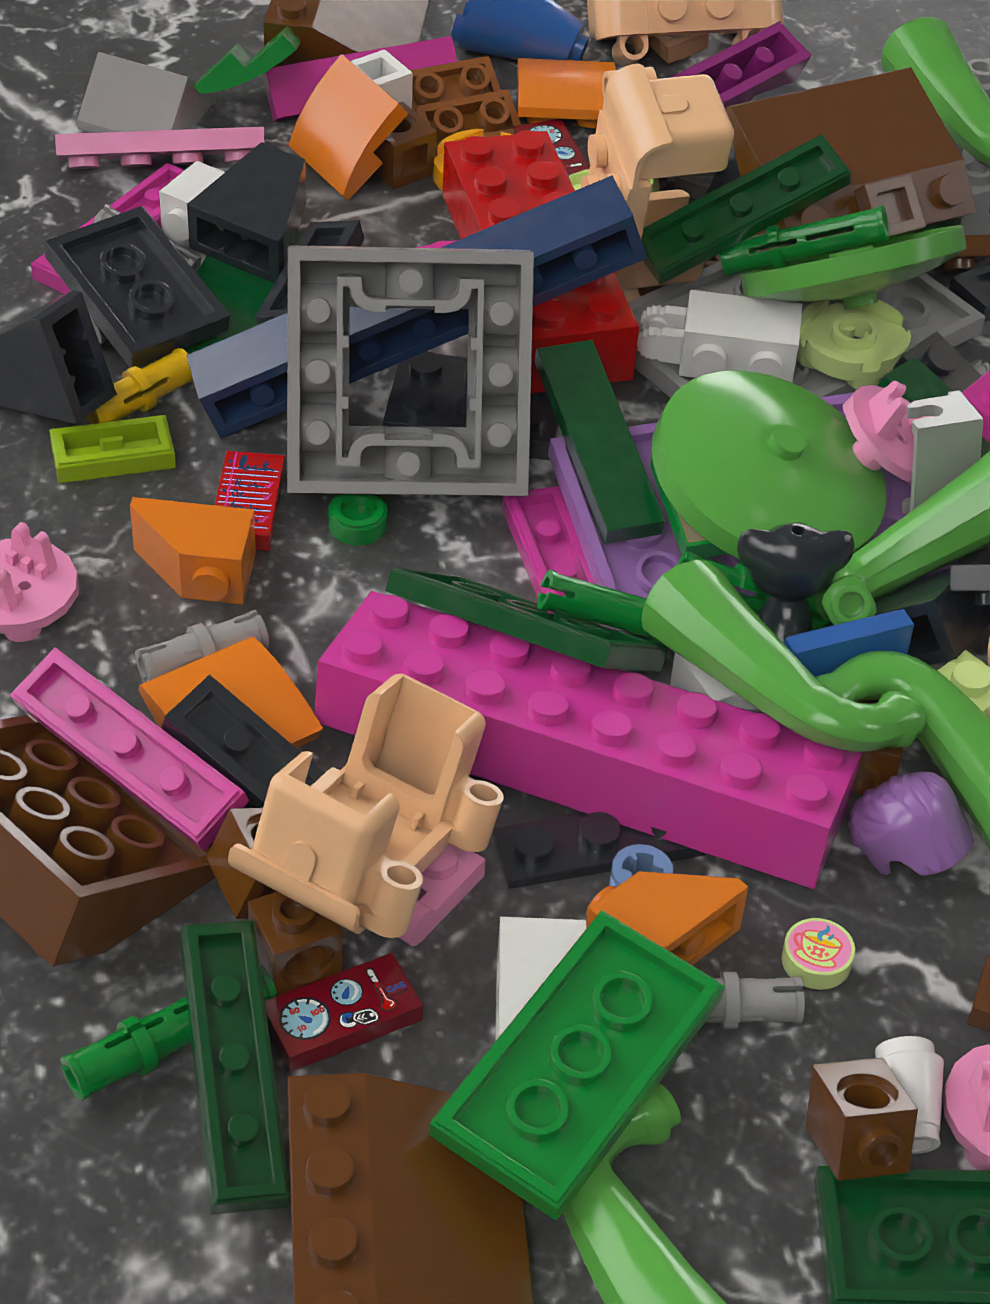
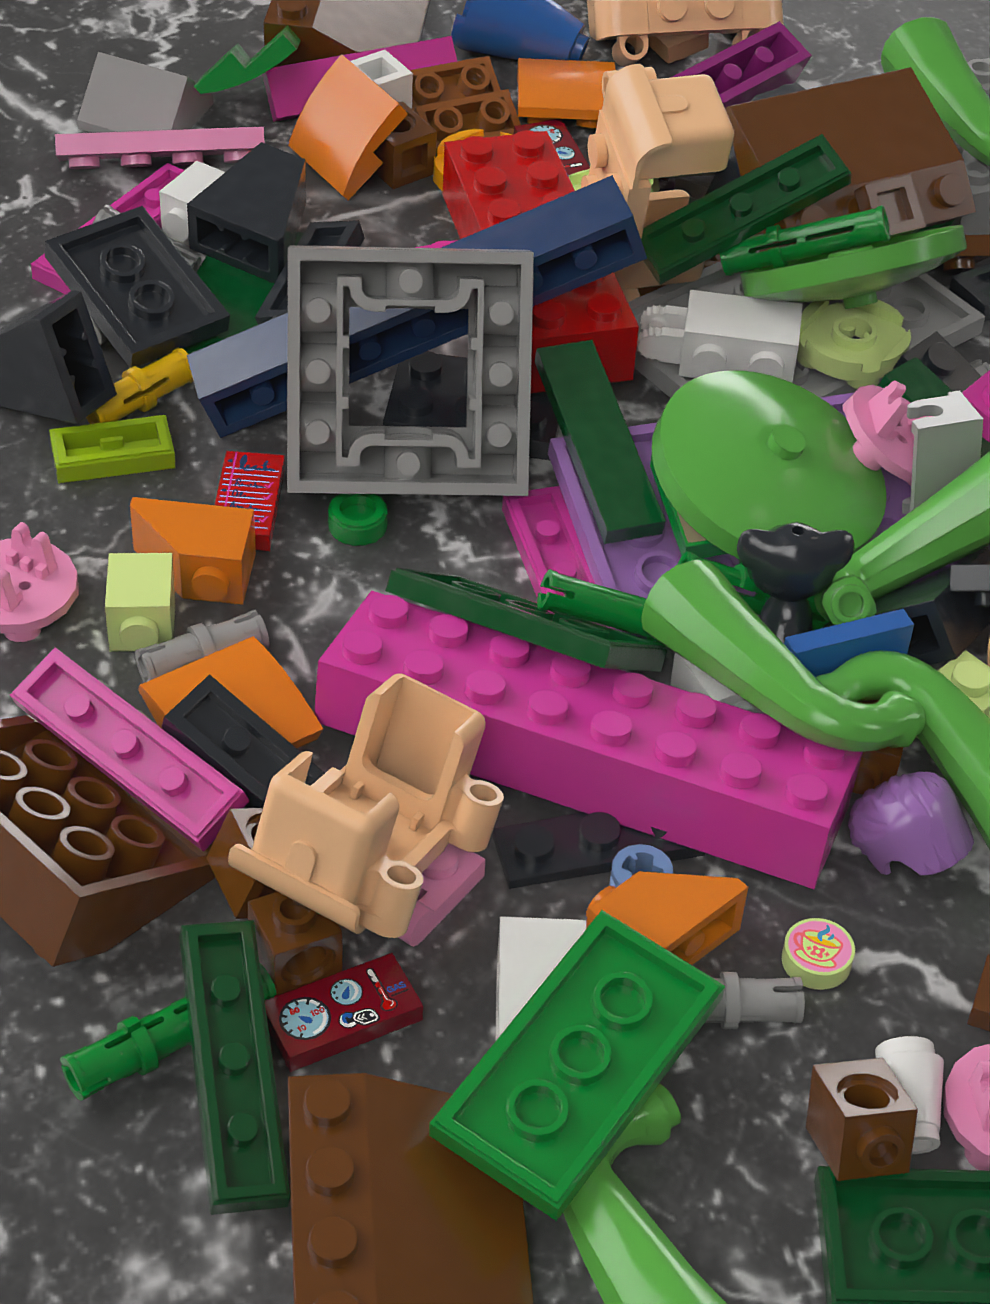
none -> yellowish green brick [105,553,175,652]

